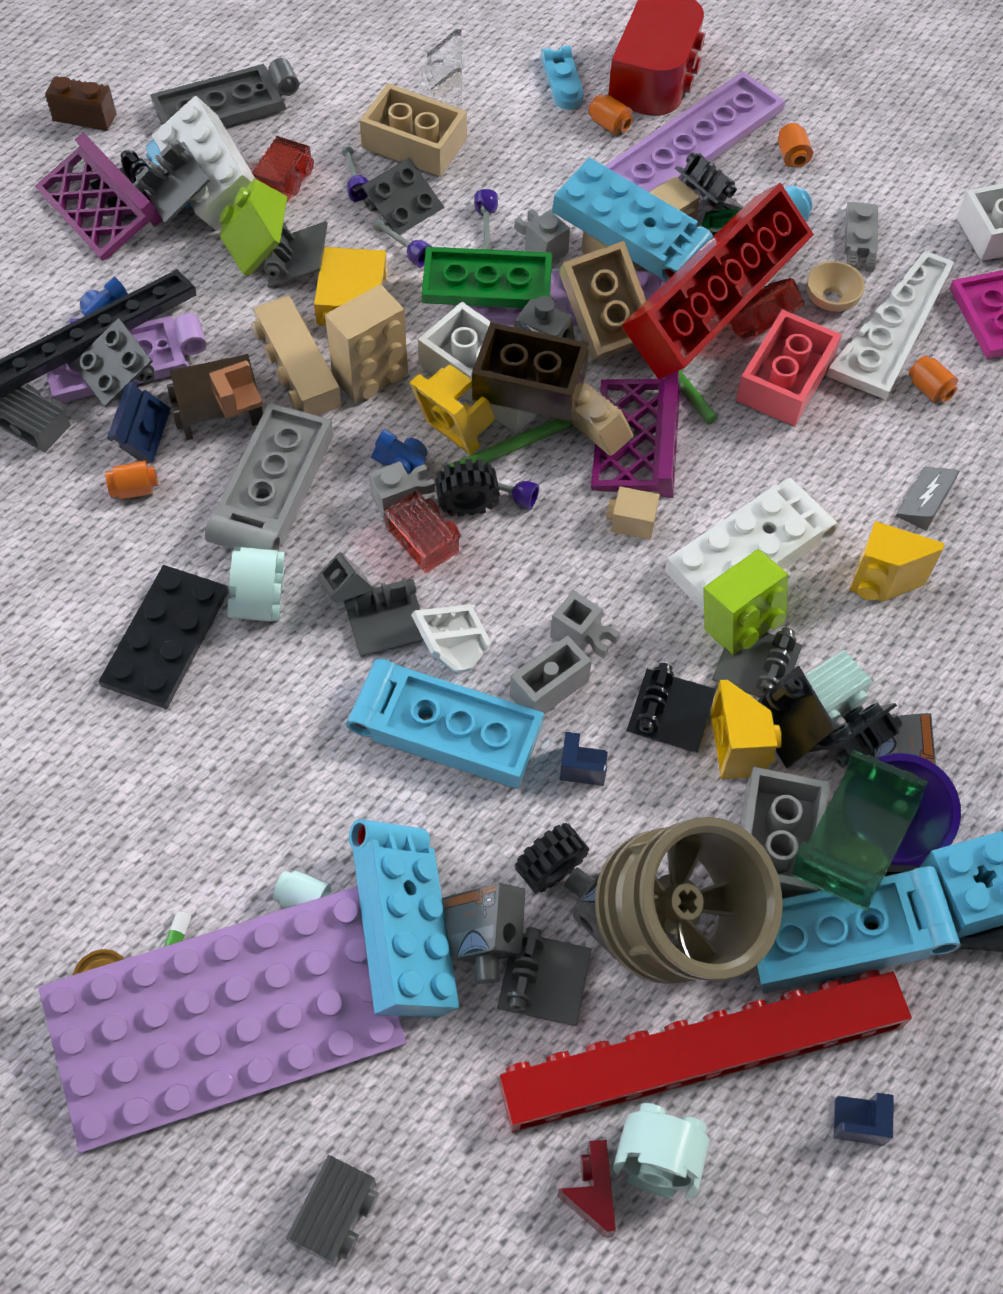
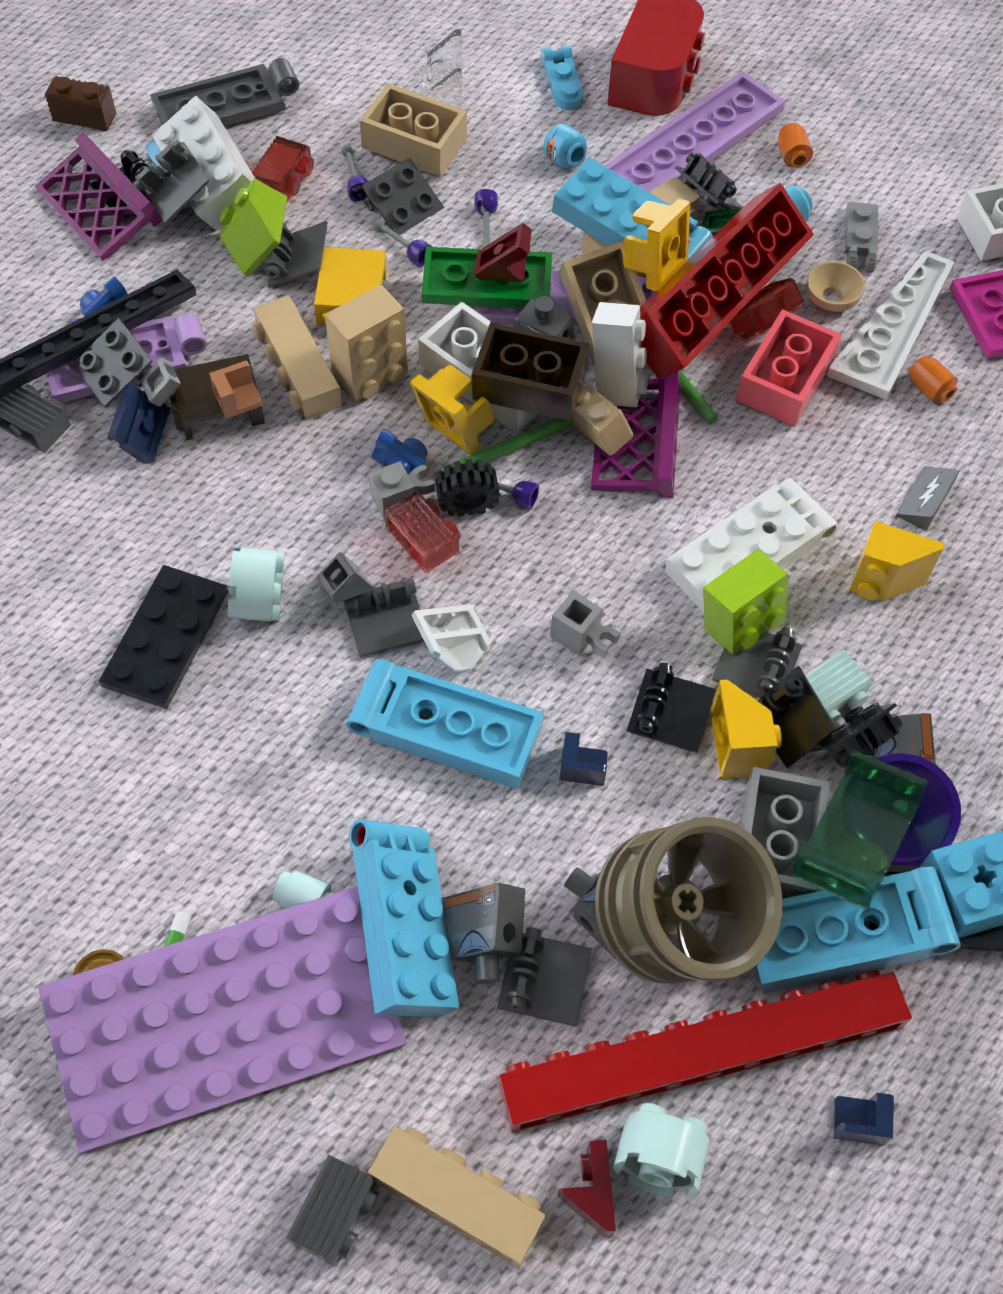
orange brick [105,460,159,500] -> none
light grey hinge [205,403,334,552] -> none
light grey brick [510,635,592,714] -> none
light grey brick [514,209,570,263] -> none
black tyre [514,823,589,894] -> none
orange brick [588,94,633,135] -> none
tan brick [606,486,660,540] -> none
none -> light grey plate [140,357,181,407]
none -> tan brick [367,1126,546,1269]
none -> dark red slope [474,223,532,282]
none -> medium azure head [543,124,587,170]
none -> white brick [592,302,648,407]
none -> yellow panel [623,199,690,291]

